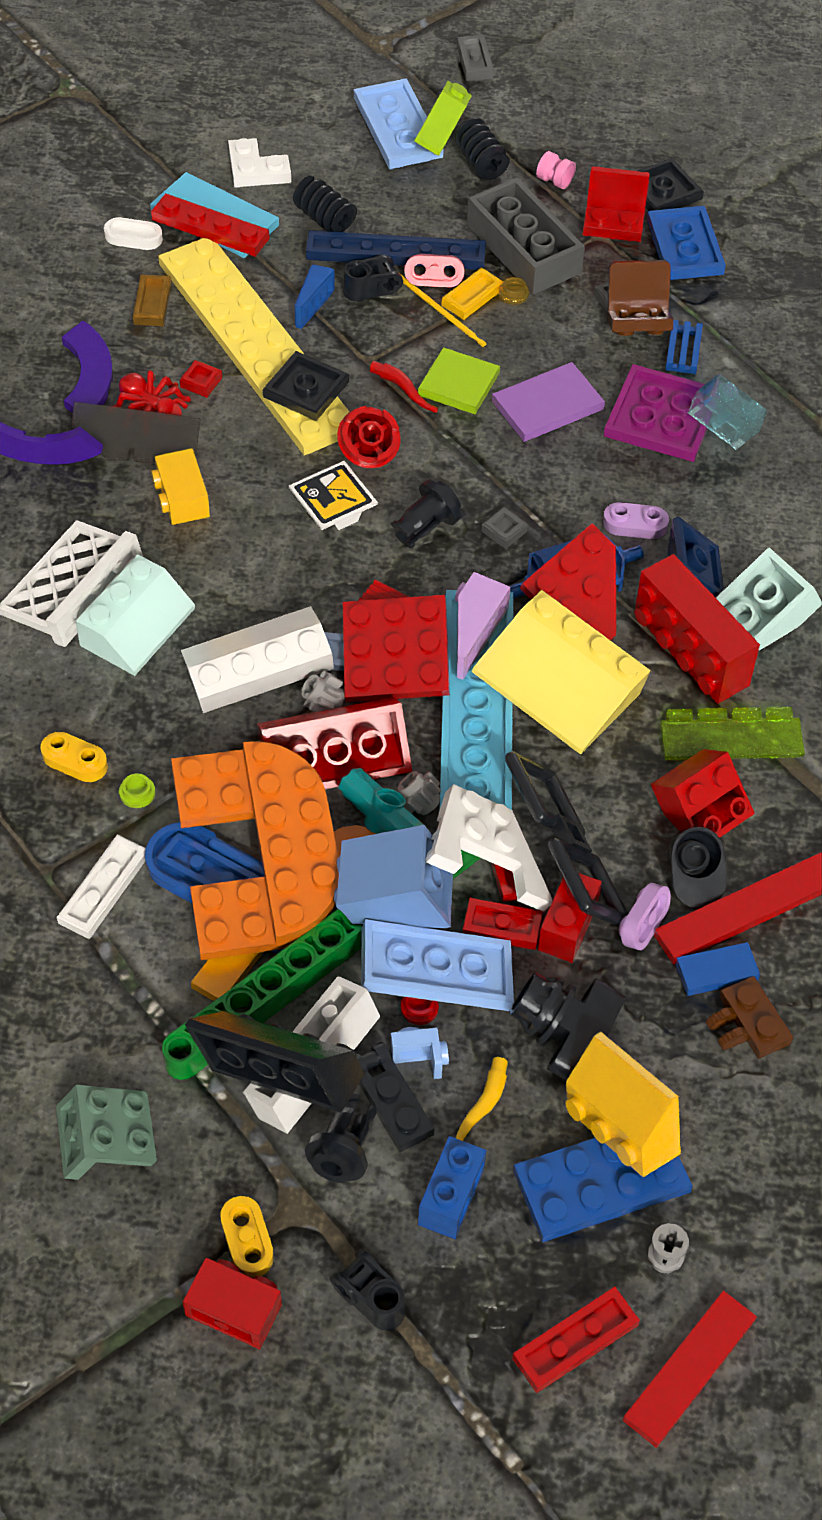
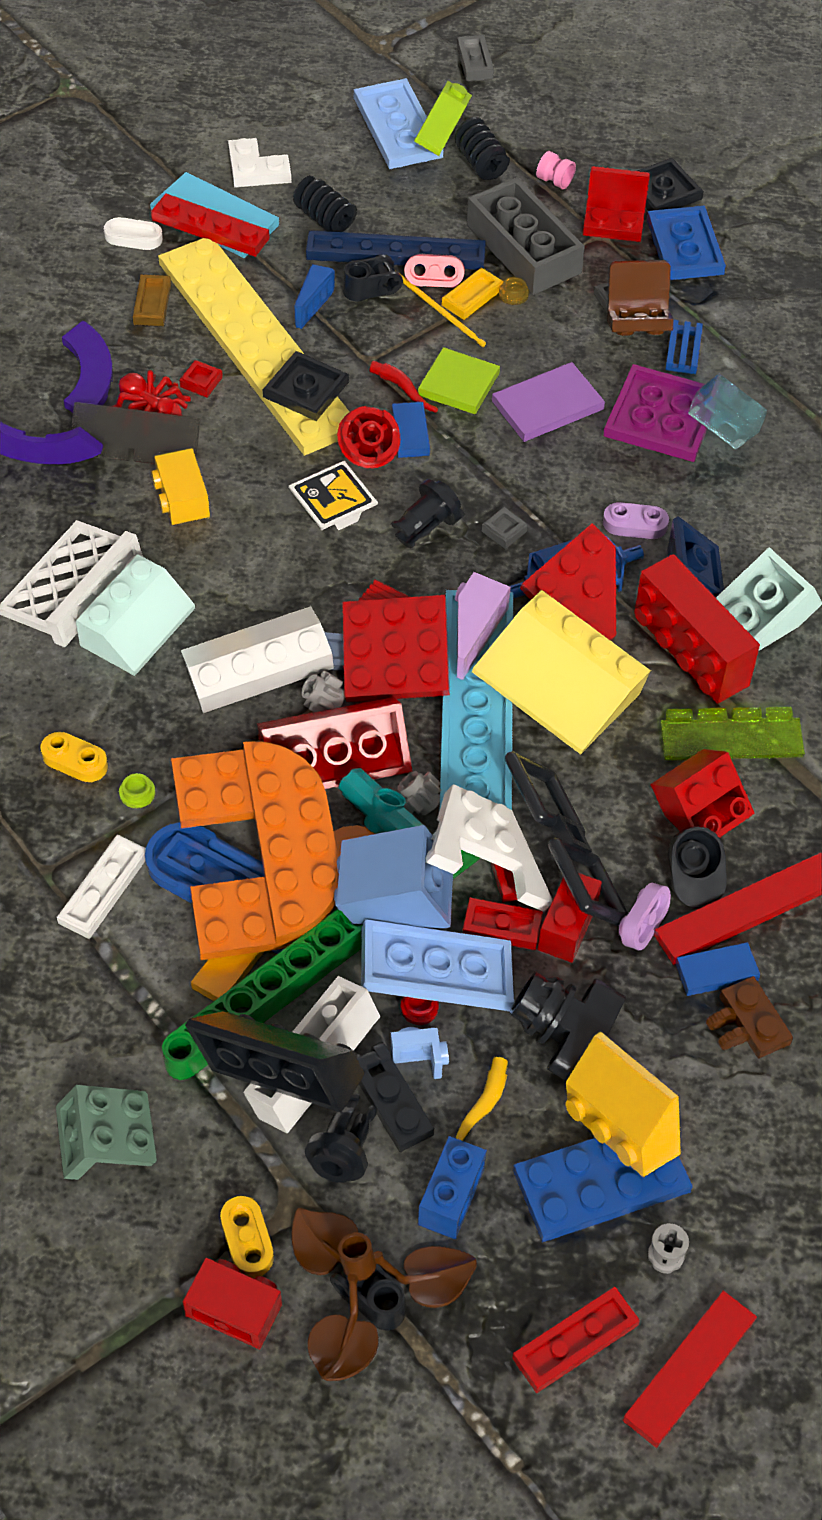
none -> reddish brown plant [292,1208,477,1381]
none -> blue tile [392,402,430,458]

